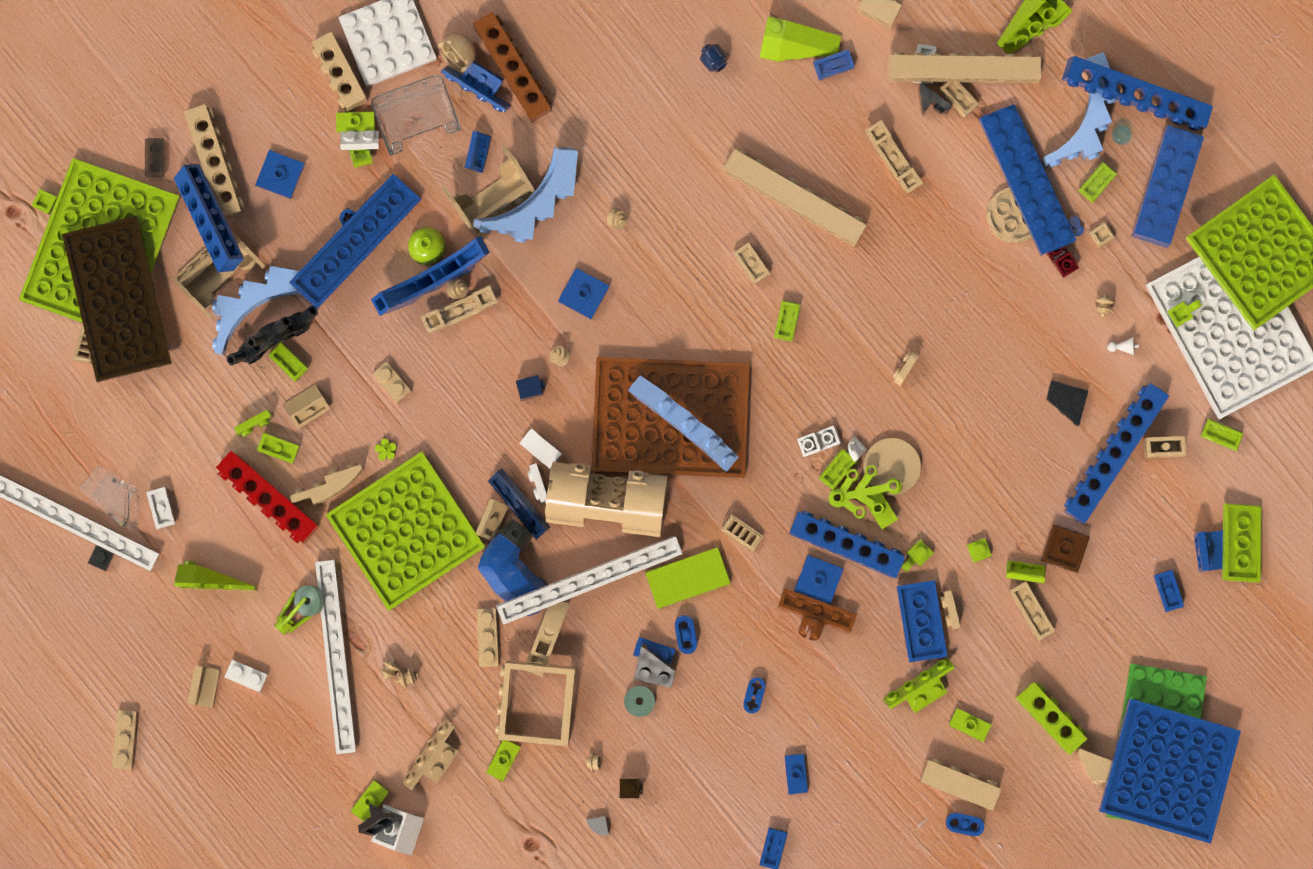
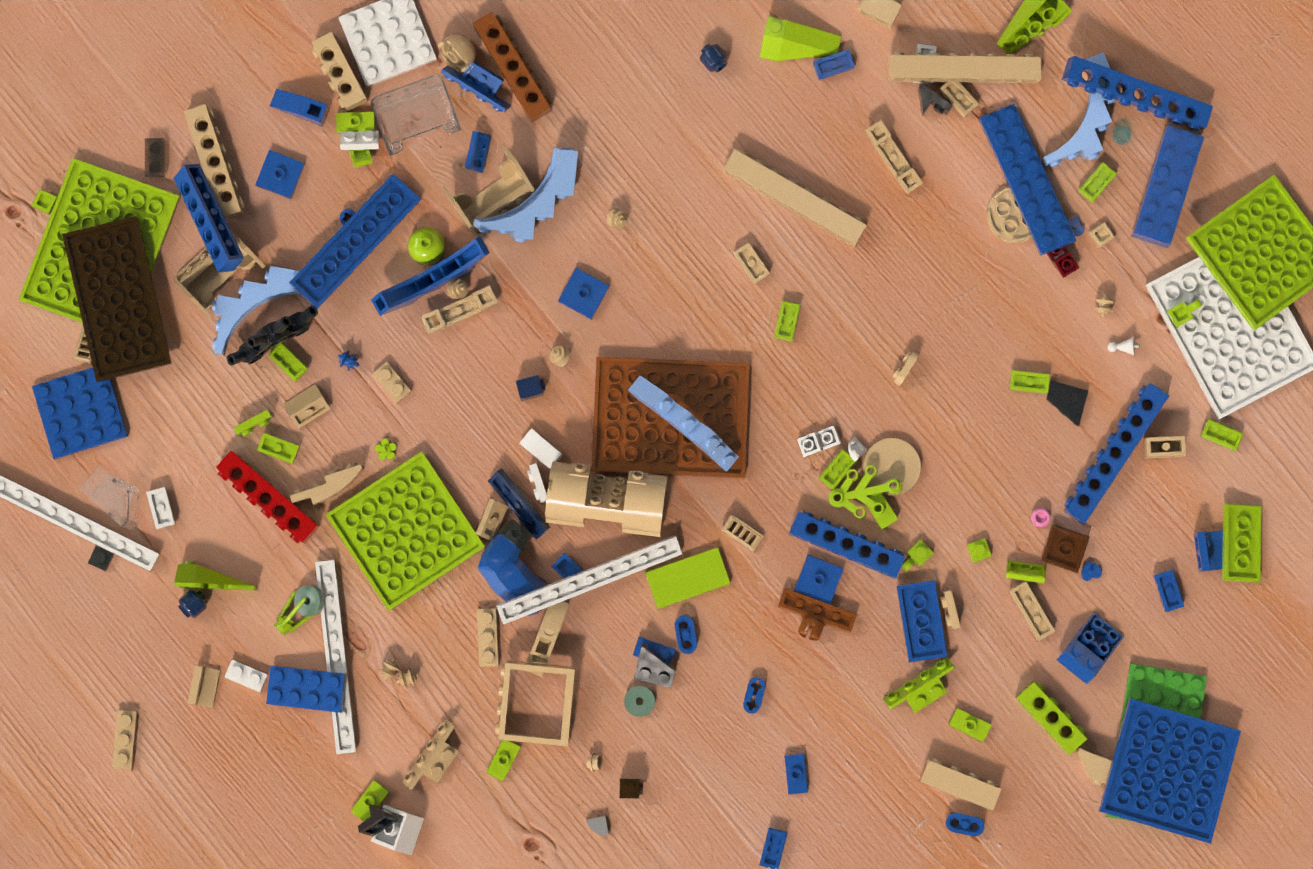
none -> blue plate [32,367,128,460]
none -> dark blue head [178,589,207,618]
none -> blue plate [266,666,347,713]
none -> blue slope [270,89,329,127]
none -> blue wheel [337,350,359,371]
none -> blue plate [551,553,583,579]
none -> lime plate [1009,370,1050,394]
none -> bright pink plate [1031,508,1050,527]
none -> blue slope [1057,612,1124,684]
none -> blue piece [1081,562,1102,581]

